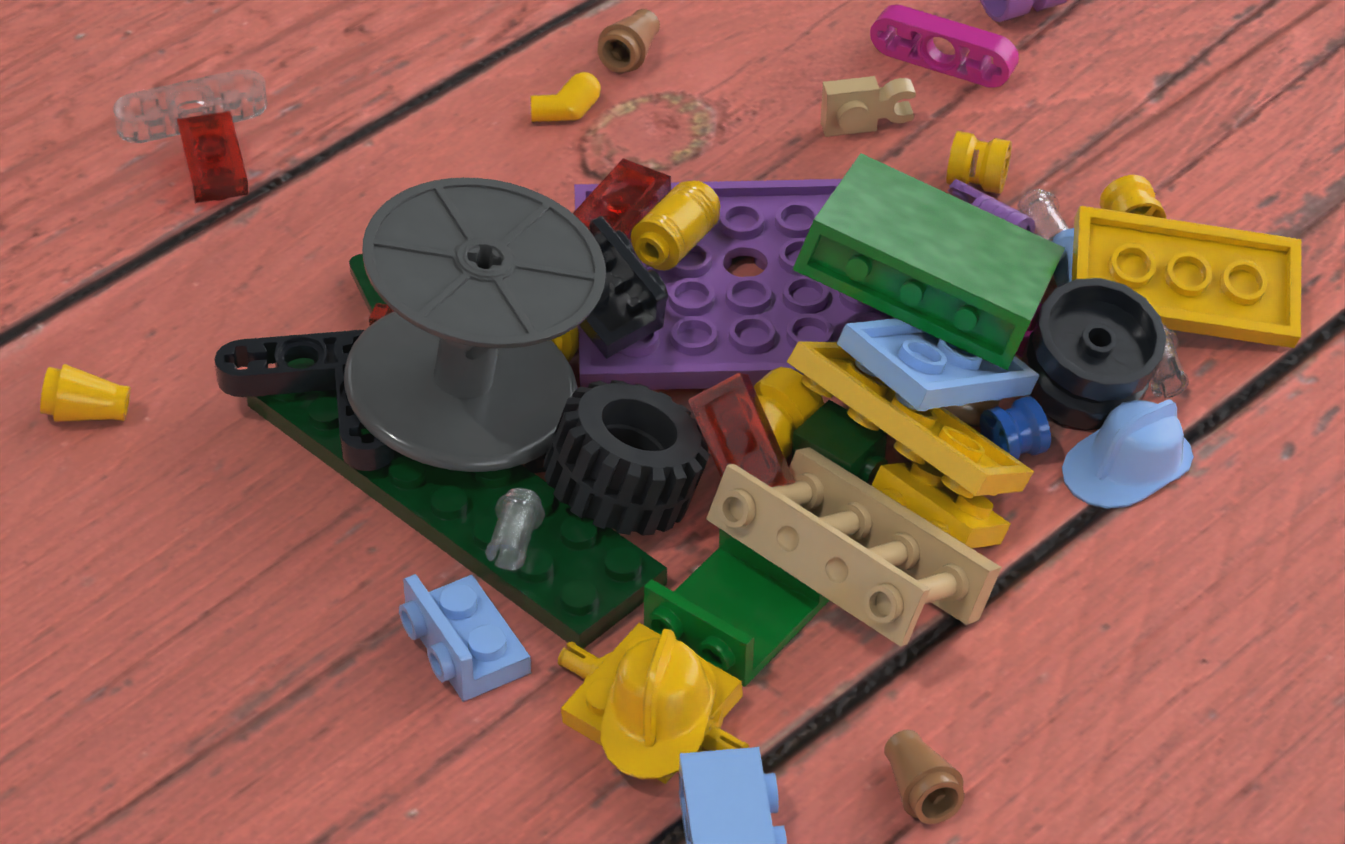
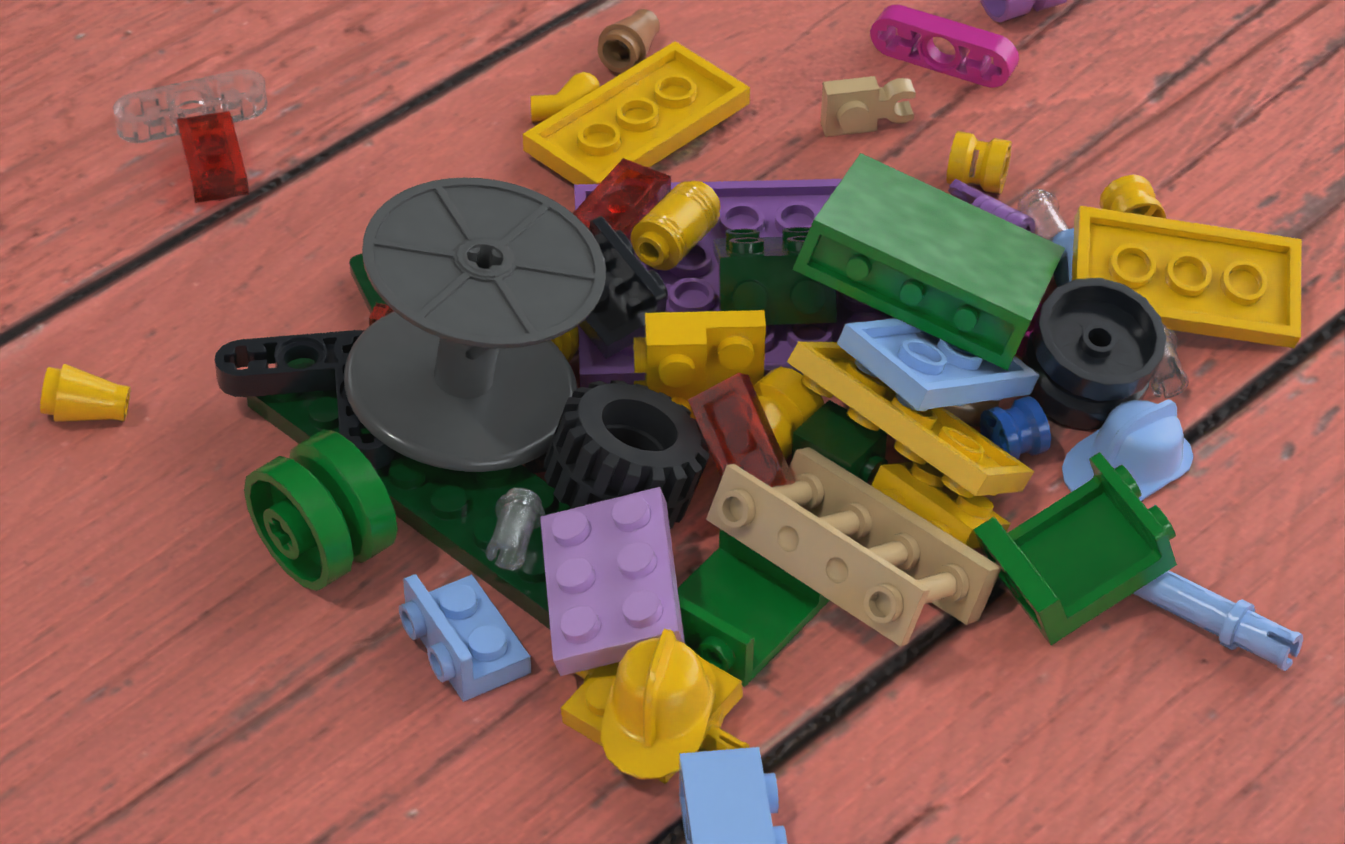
medium nougat cone [884,730,964,824] -> none
none -> green wheel [244,429,398,591]
none -> yellow plate [523,41,750,184]
none -> lavender plate [540,487,684,676]
none -> yellow plate [633,310,766,429]
none -> dark green bracket [713,227,837,325]
none -> green panel [973,452,1177,645]
none -> light blue pin [1132,570,1303,671]

